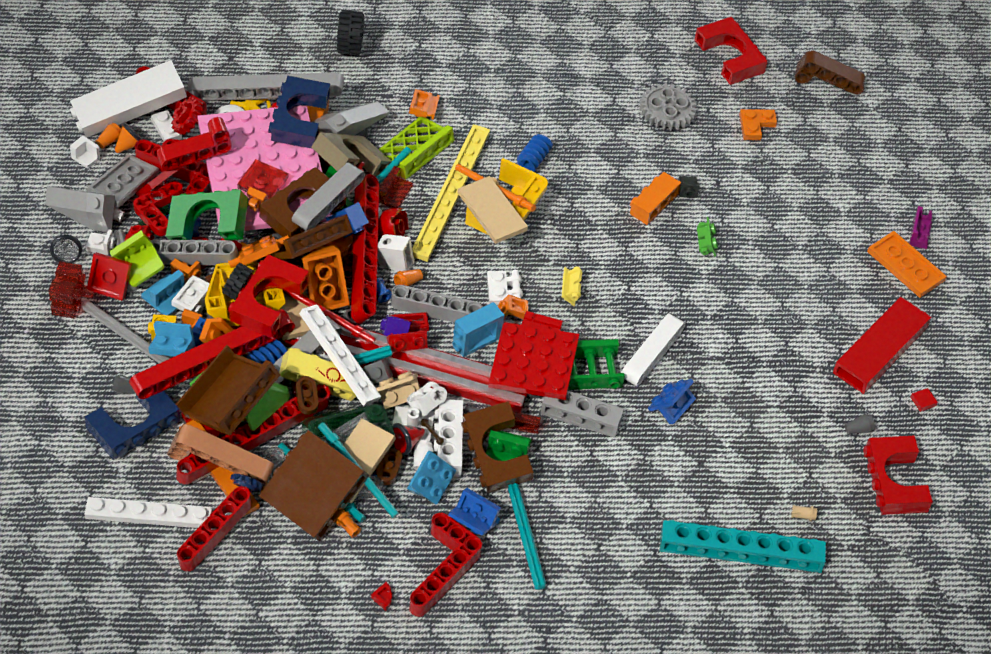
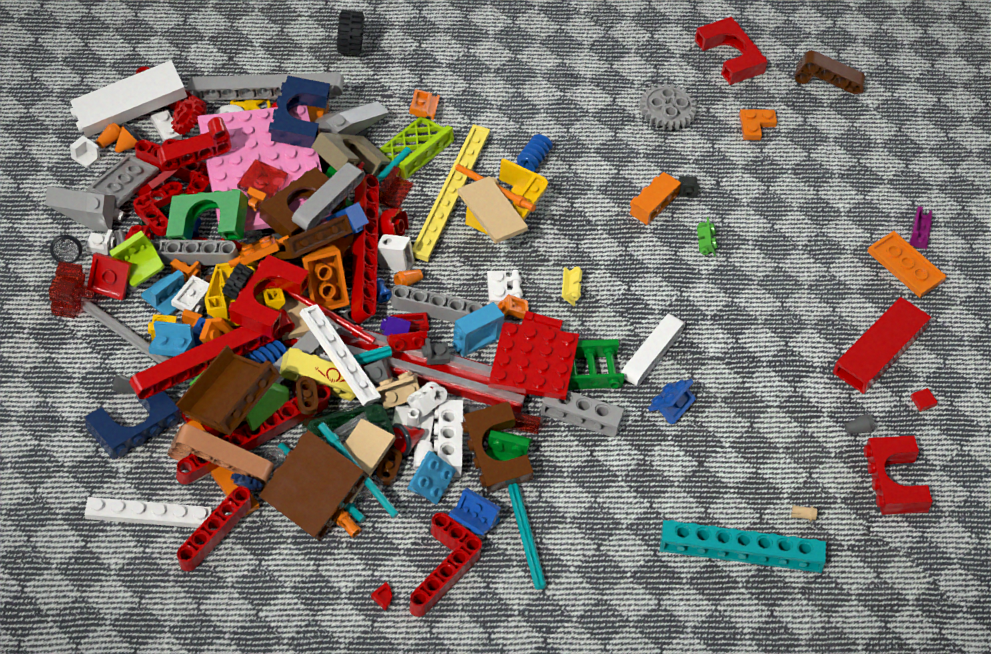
dark brown hinge [421,419,444,445] -> none
none -> dark grey bracket [421,338,451,365]

